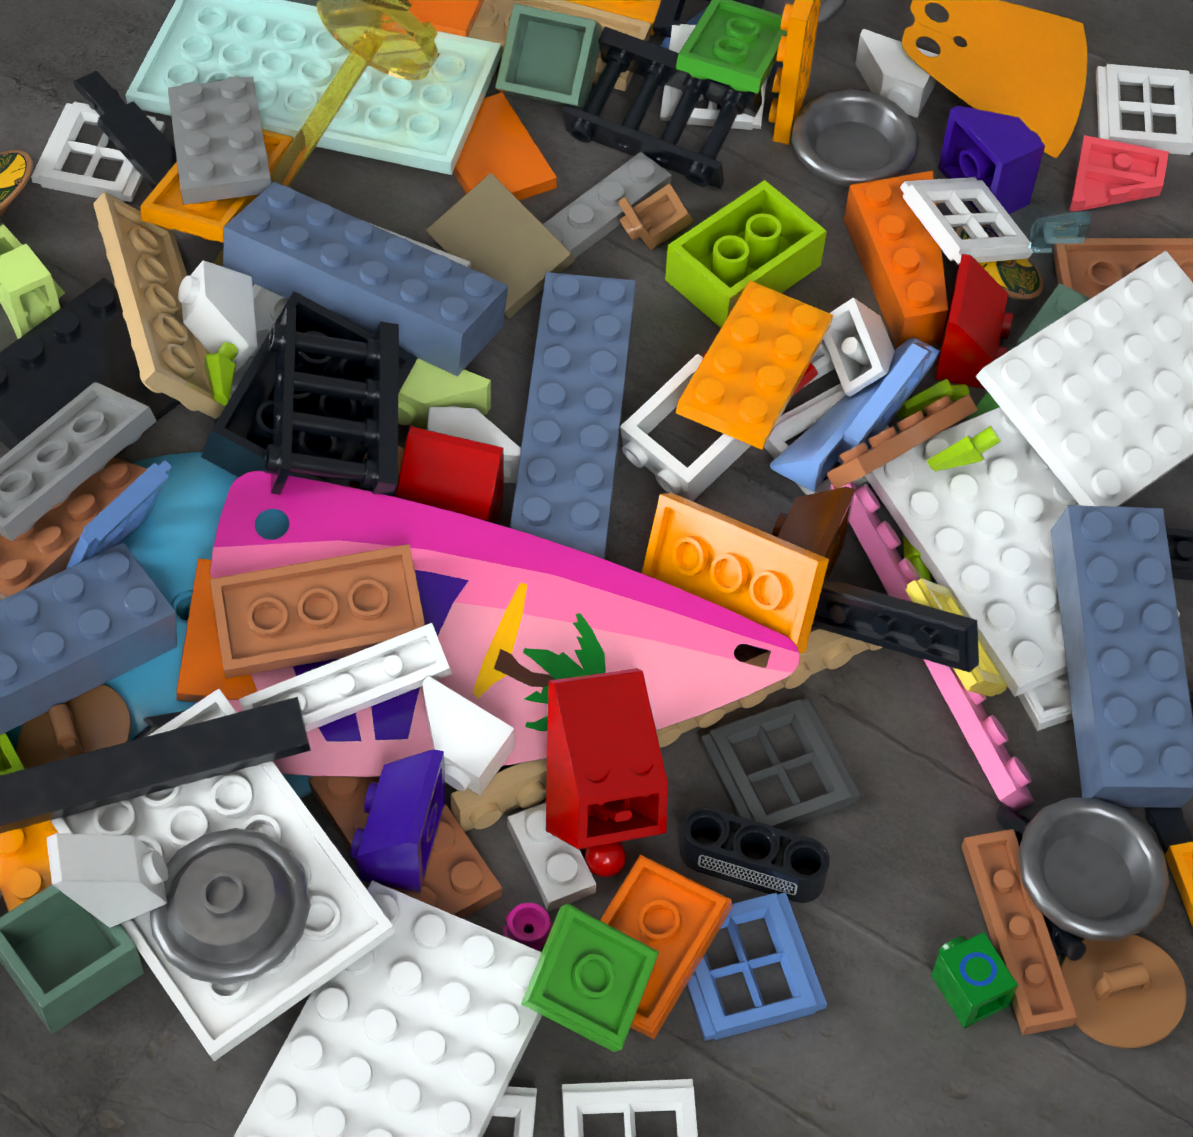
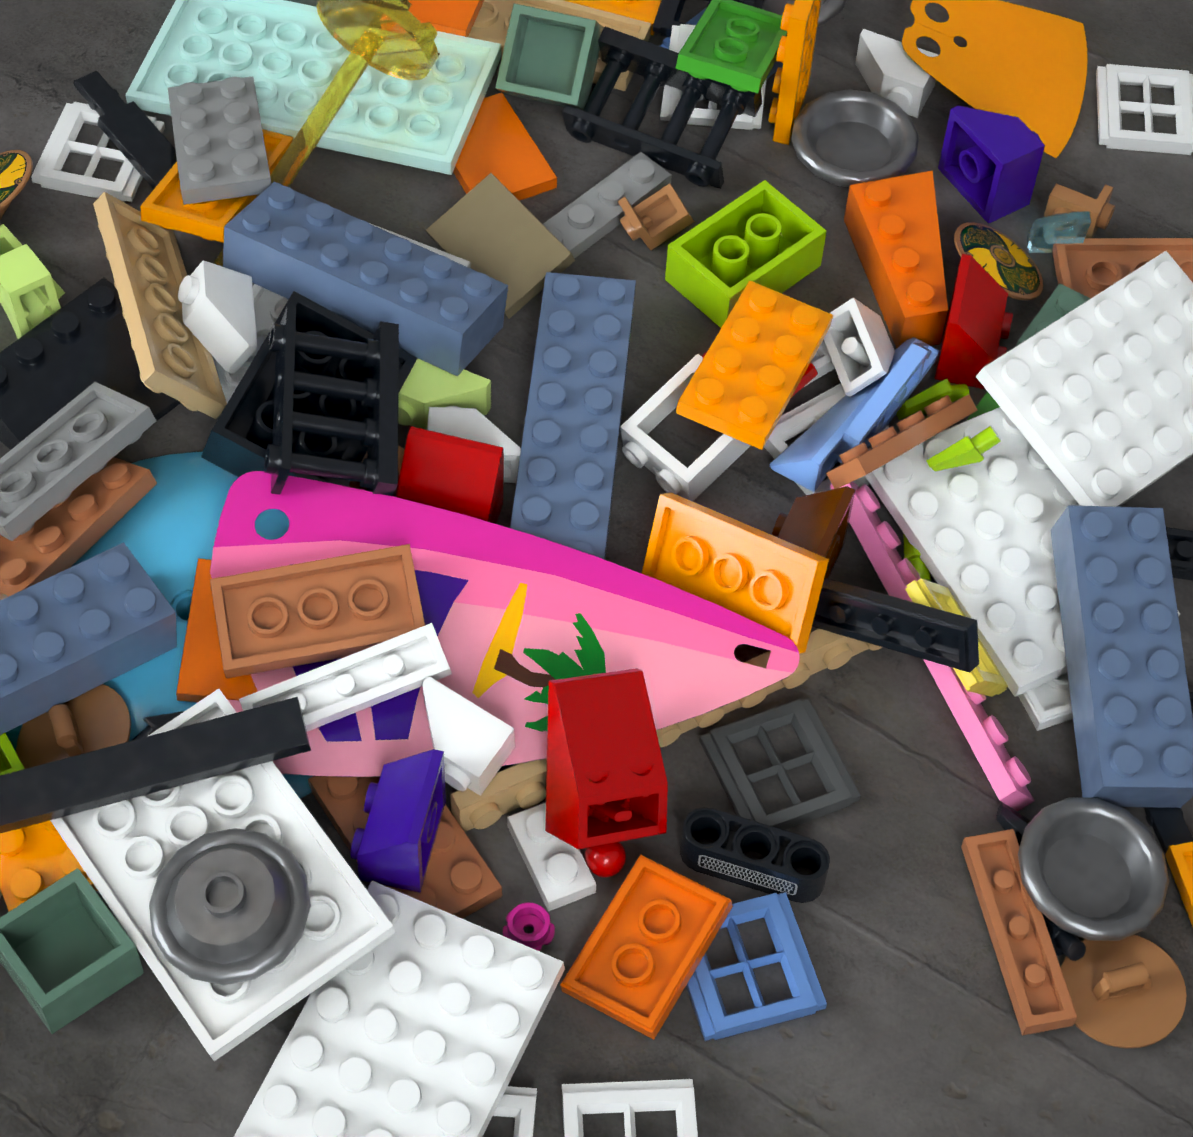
white slope [46,833,168,928] -> none
medium blue piece [66,460,172,569] -> none
lime bar [204,342,238,406] -> none
bright green tile [521,903,659,1052] -> none
white piece [900,177,1033,265] -> none
green brick [931,932,1018,1028] -> none
coral wing [1069,135,1169,212] -> none
none -> medium nougat bracket [1042,183,1115,238]

